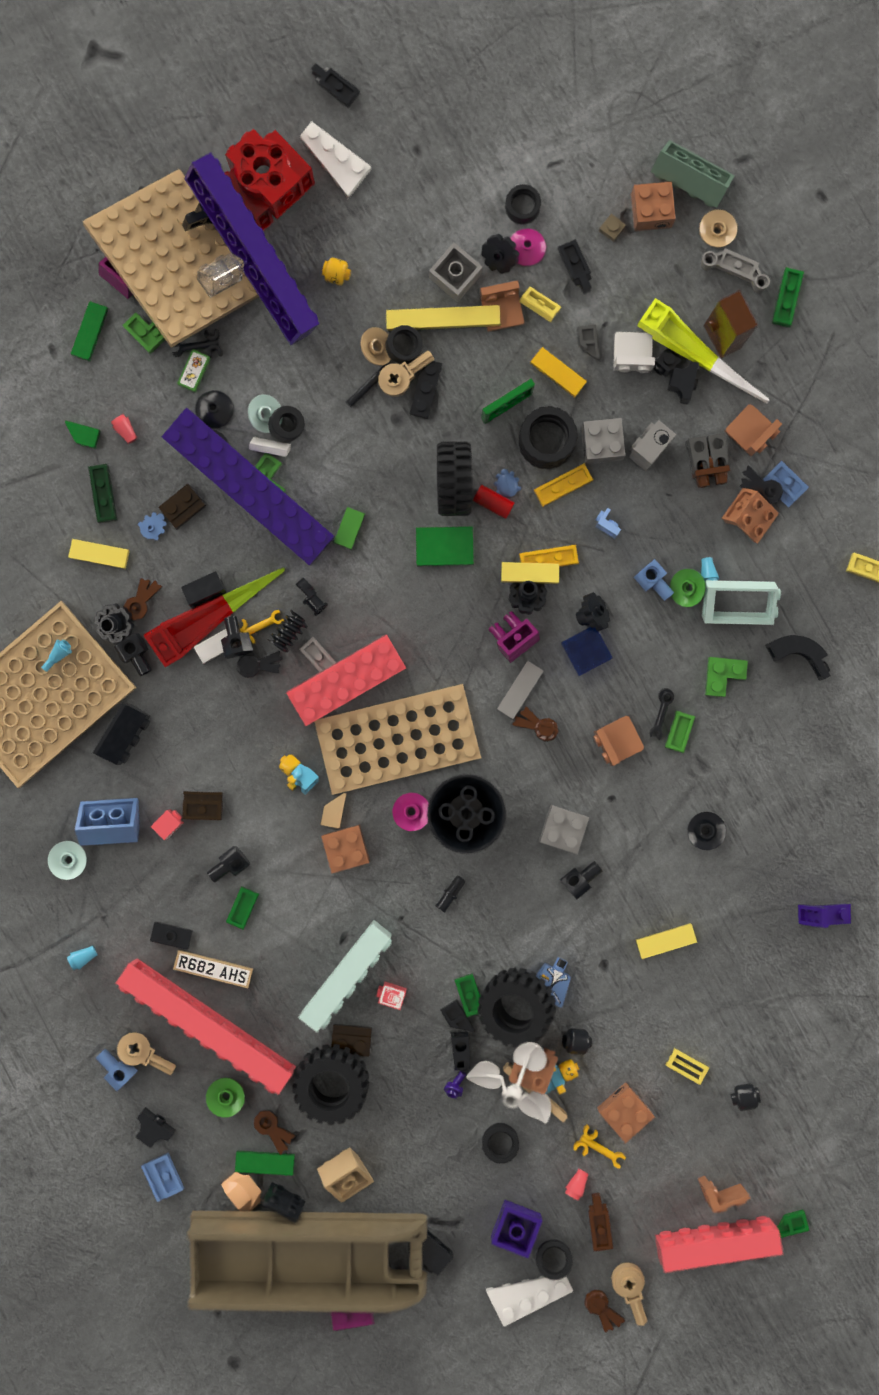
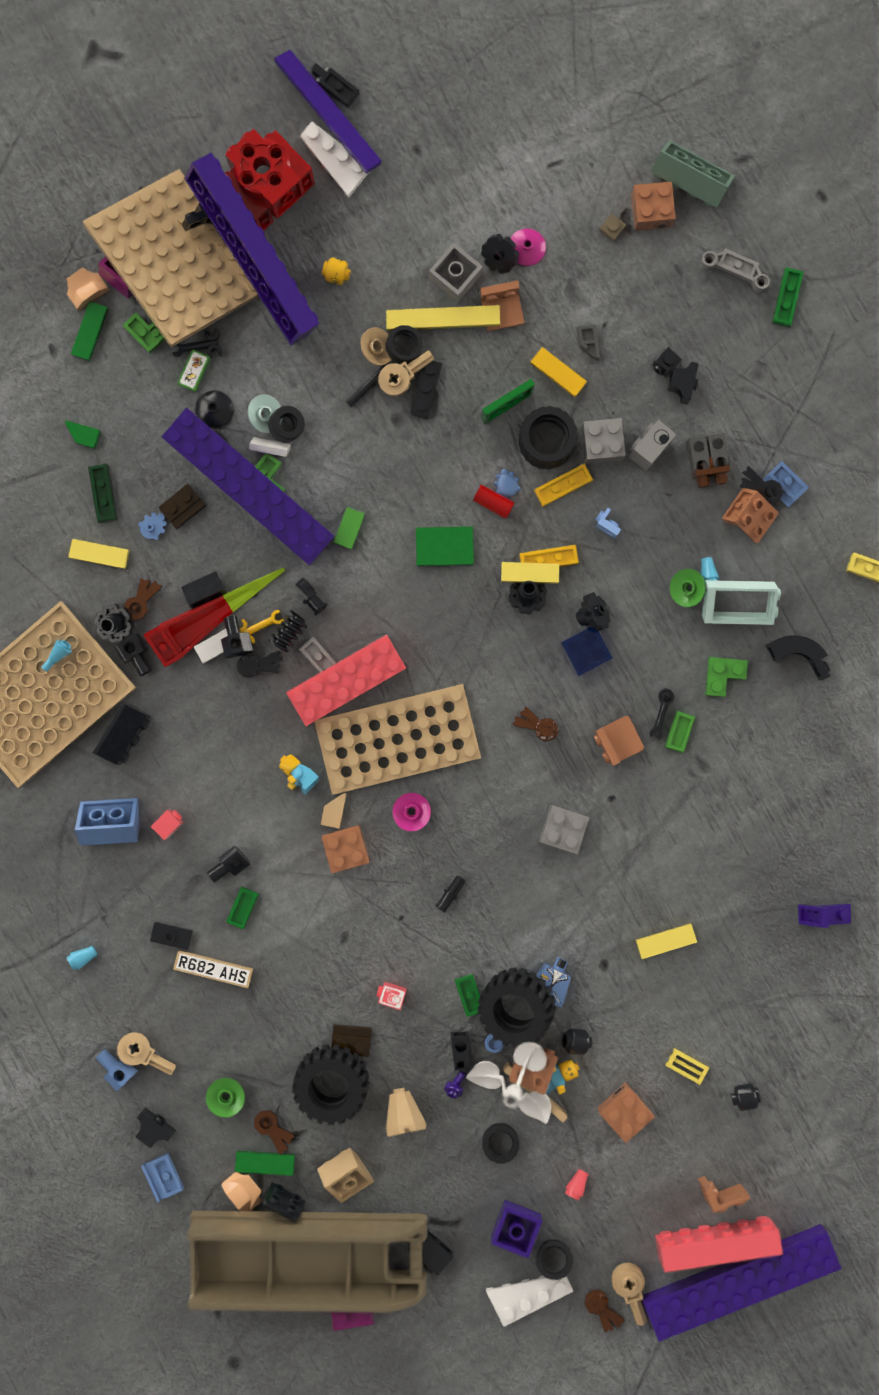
light aqua dish [48,841,87,880] -> none
coral cone [111,414,137,444] -> none
coral brick [115,958,296,1095] -> none
dark brown plate [182,791,223,820] -> none
clear slope [197,253,244,298] -> none
light aqua brick [298,920,392,1032] -> none
black cone [427,774,506,854] -> none
black tyre [437,441,472,516] -> none
black tile [440,999,475,1032] -> none
magenta brick [488,611,540,663] -> none
light grey tile [497,661,543,719] -> none
black tyre [505,184,541,225] -> none
light yellow tile [519,287,561,322] -> none
black hinge [558,239,592,294] -> none
black piece [560,861,603,900] -> none
yellow bar [573,1124,626,1169] -> none
reddish brown hinge [588,1193,613,1251] -> none
white bracket [614,332,655,373] -> none
medium blue piece [633,559,674,601] -> none
neon yellow plate [637,298,770,403] -> none
black dish [687,812,726,850] -> none
tan dish [699,210,737,248] -> none
reddish brown brick [704,290,758,358] -> none
nougat bracket [725,404,782,456] -> none
green tile [777,1210,810,1238] -> none
none -> light nougat slope [66,267,109,311]
none -> dark purple tile [275,49,382,174]
none -> tan cone [386,1088,426,1136]
none -> medium blue plate [485,1034,504,1053]
none -> dark purple brick [642,1224,842,1342]

